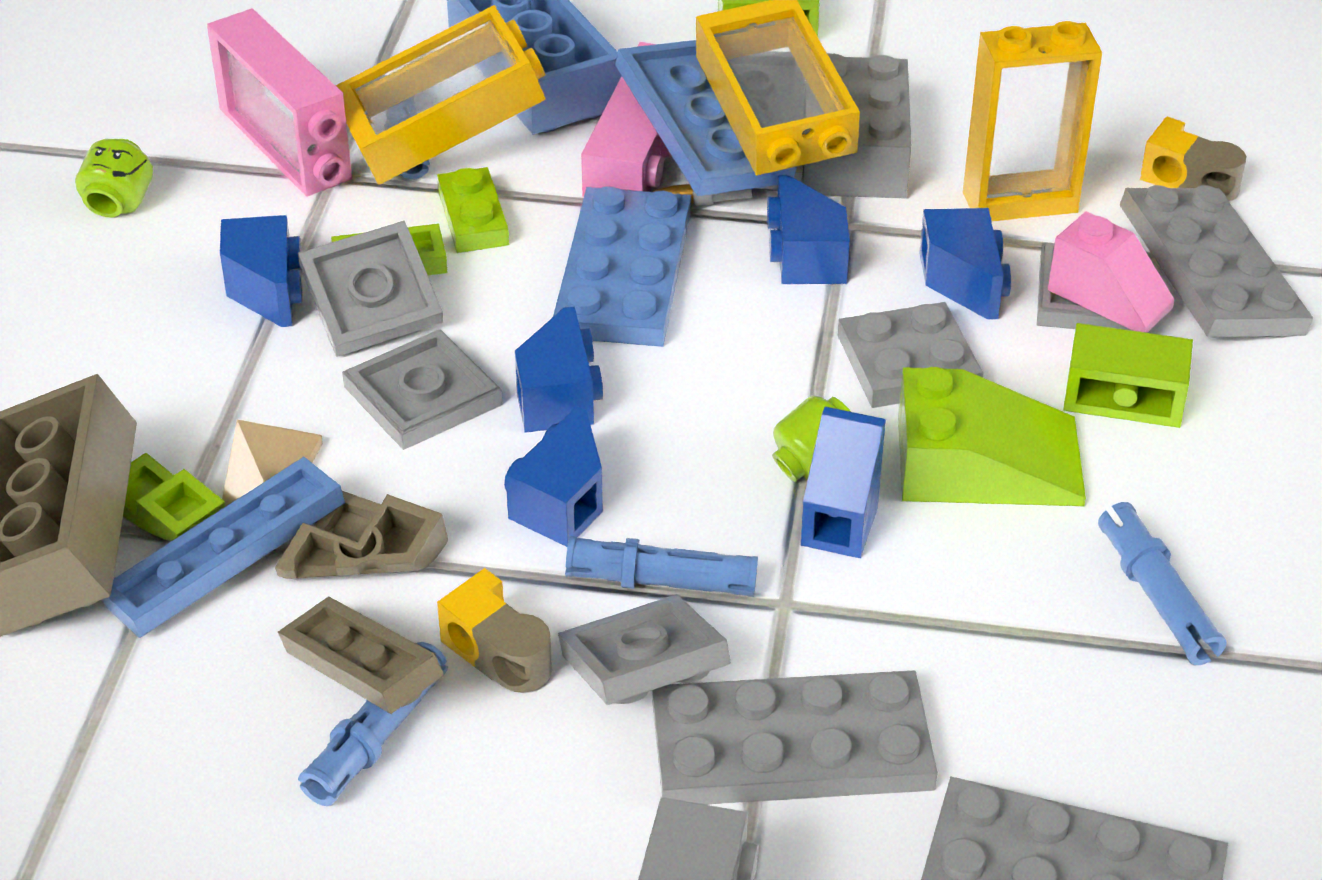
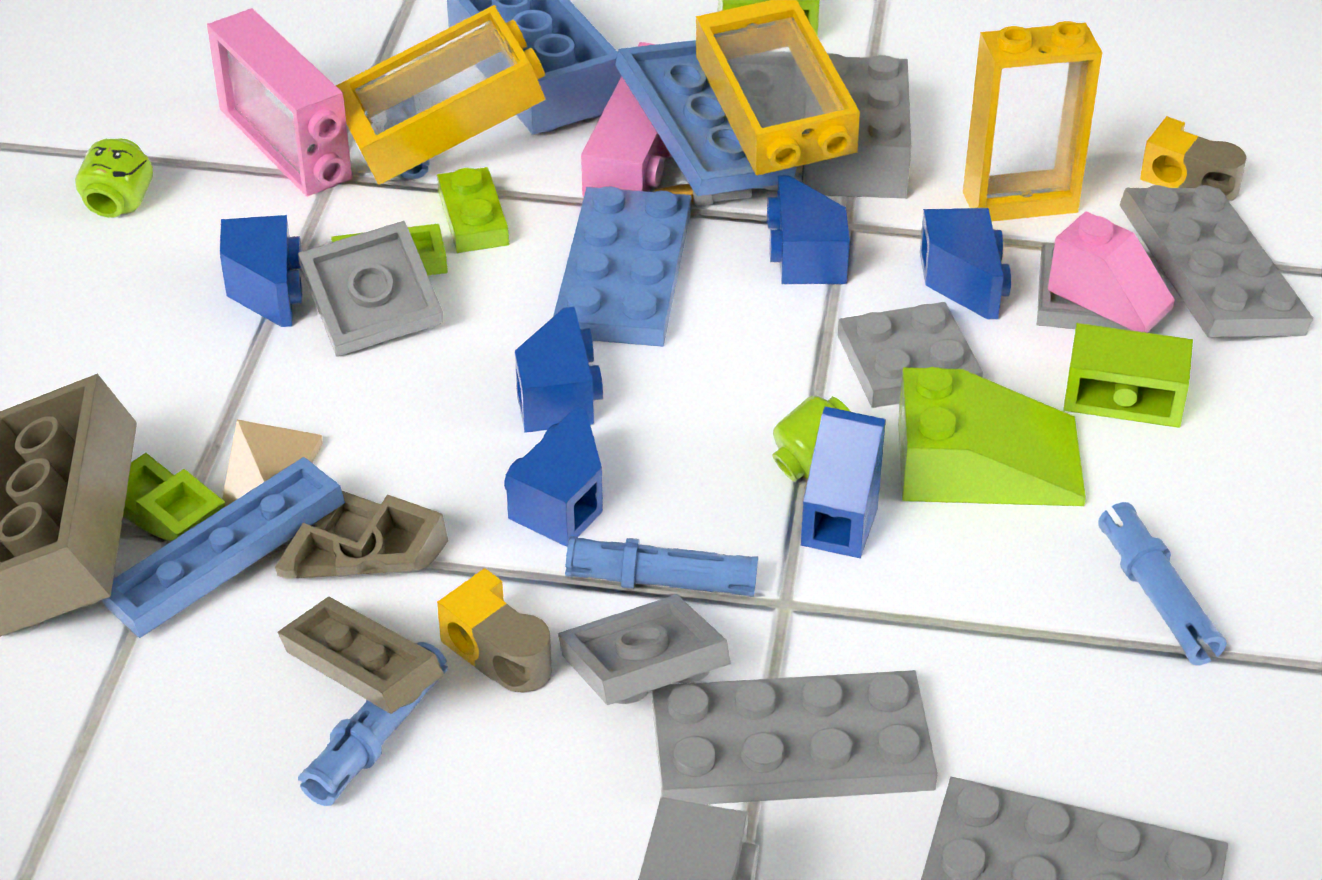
light grey tile [342,329,503,450] -> none

